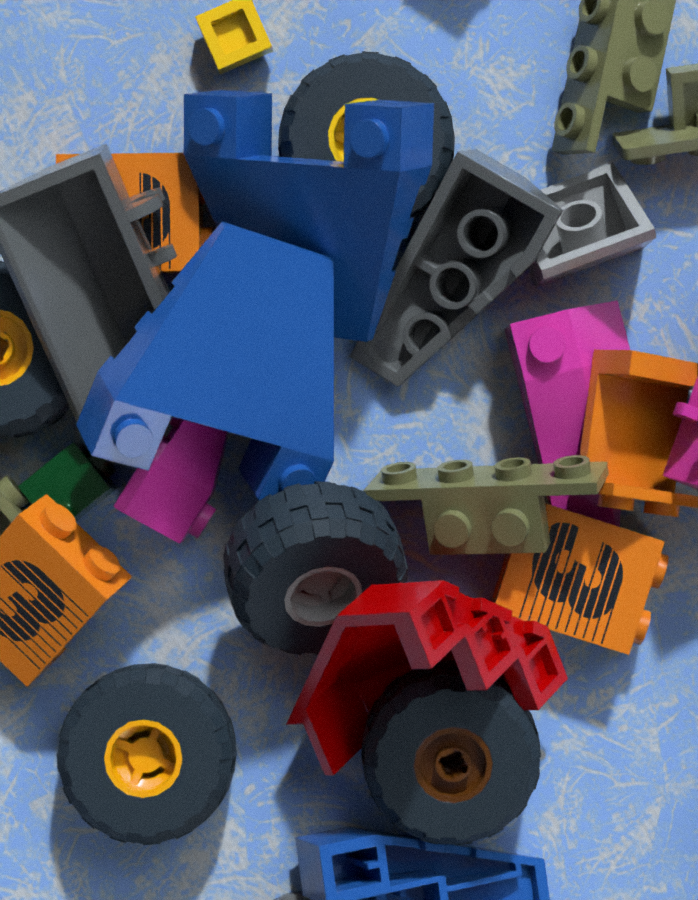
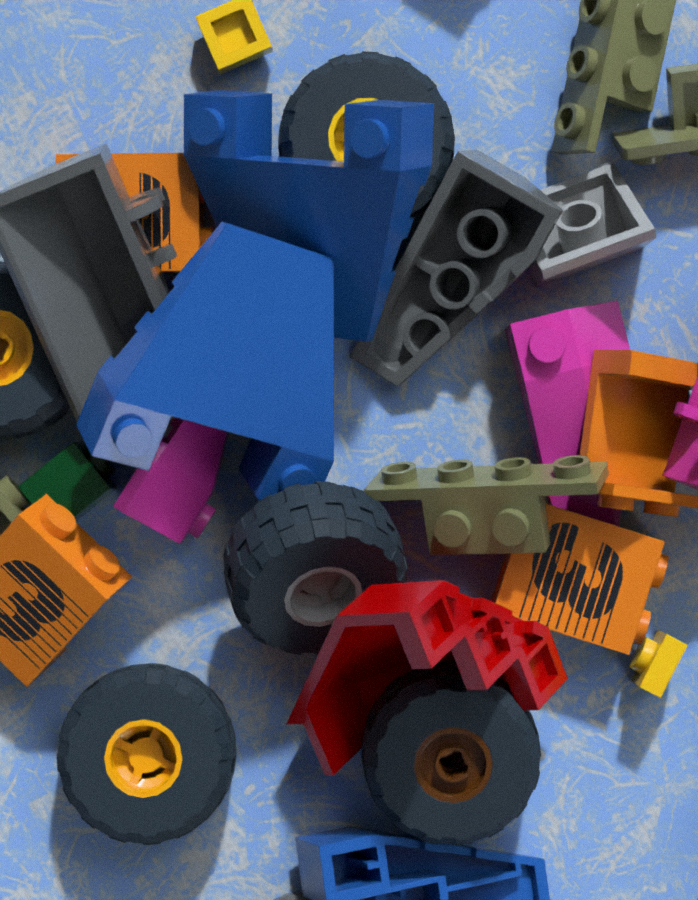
none -> yellow plate [630,630,688,698]

